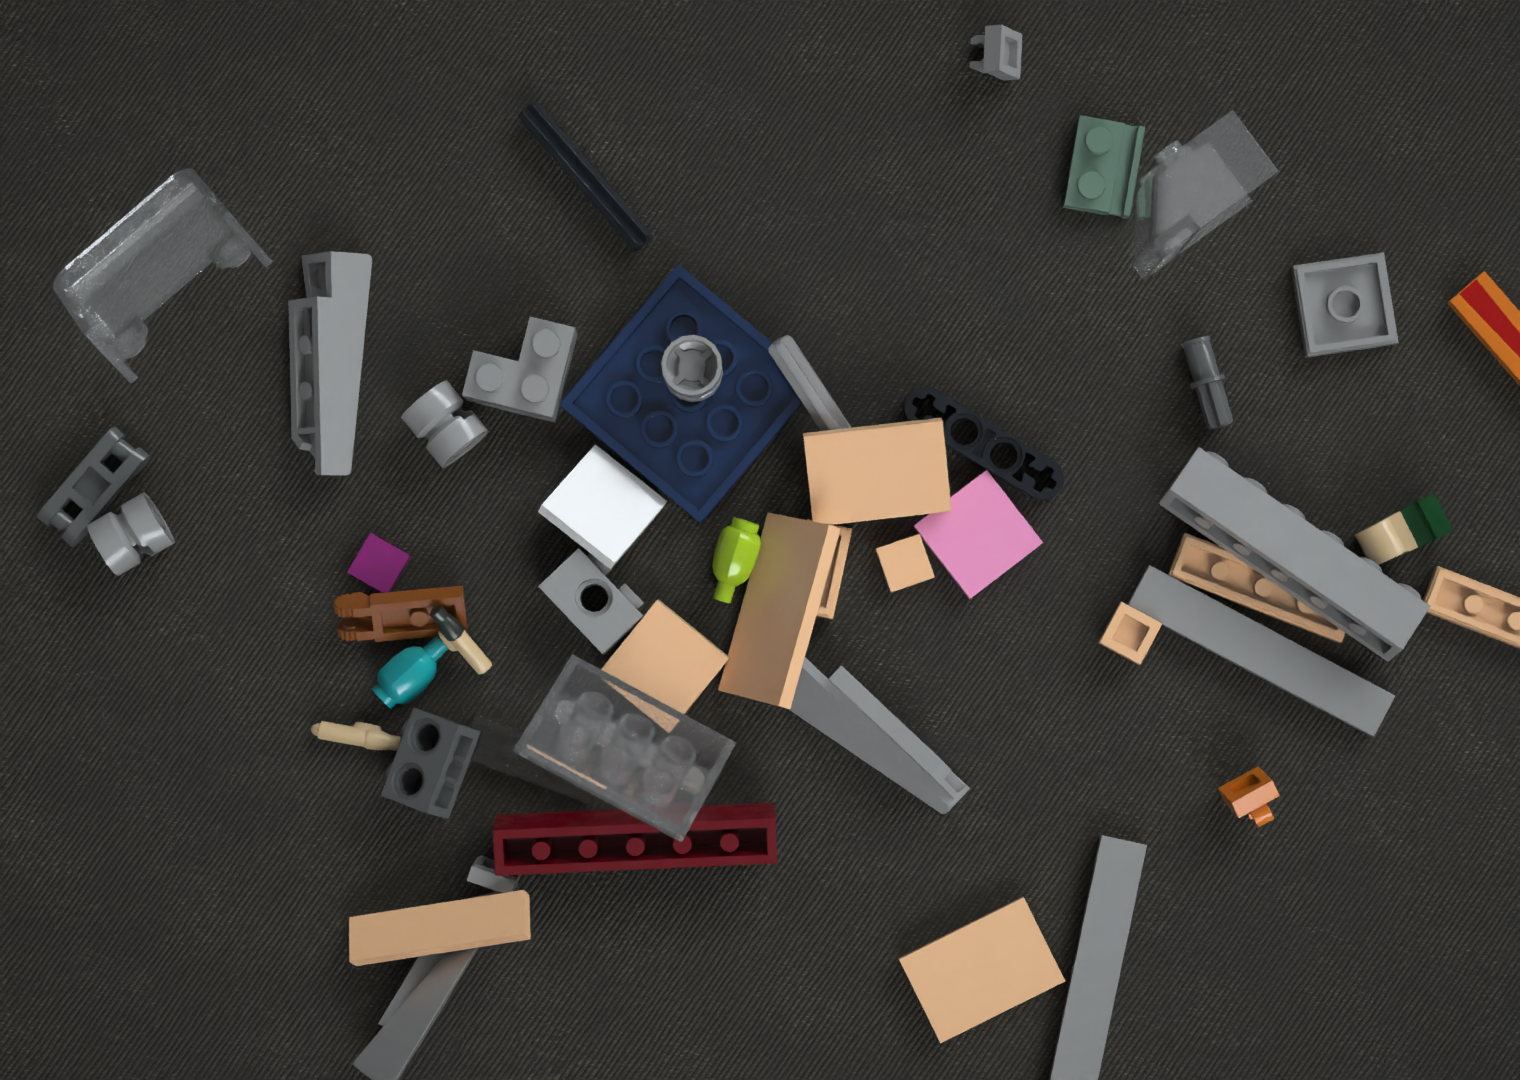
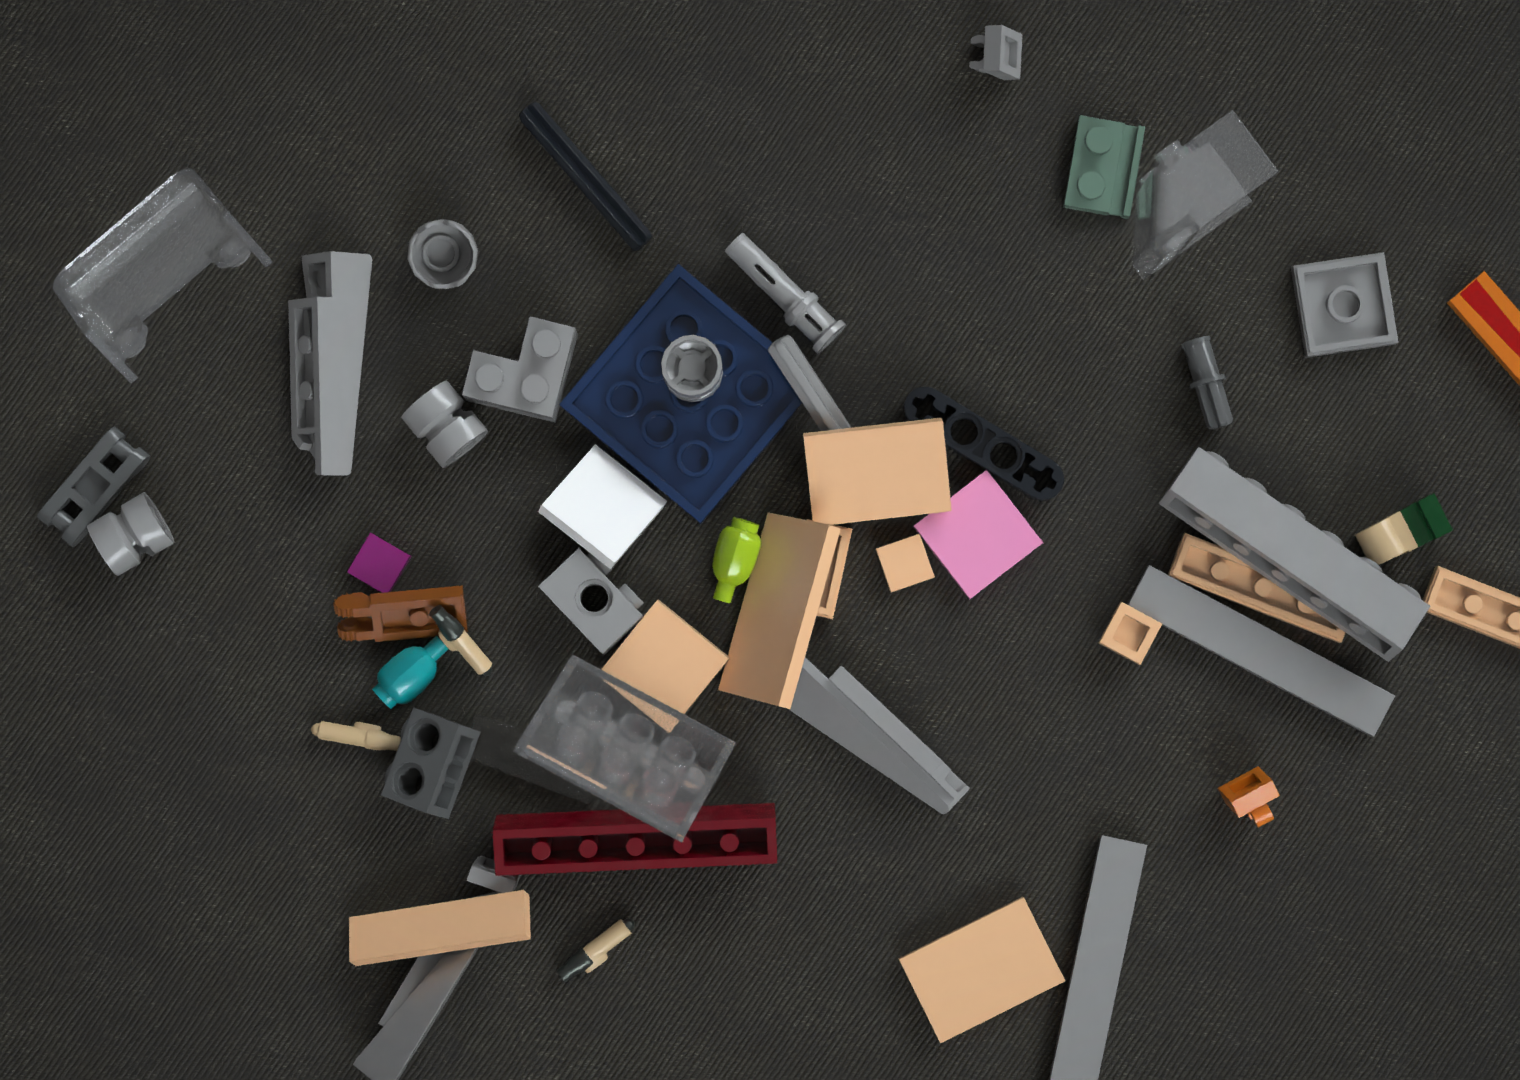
none -> light grey hair [407,219,478,289]
none -> piece [556,918,635,982]
none -> light grey pin [725,233,846,354]

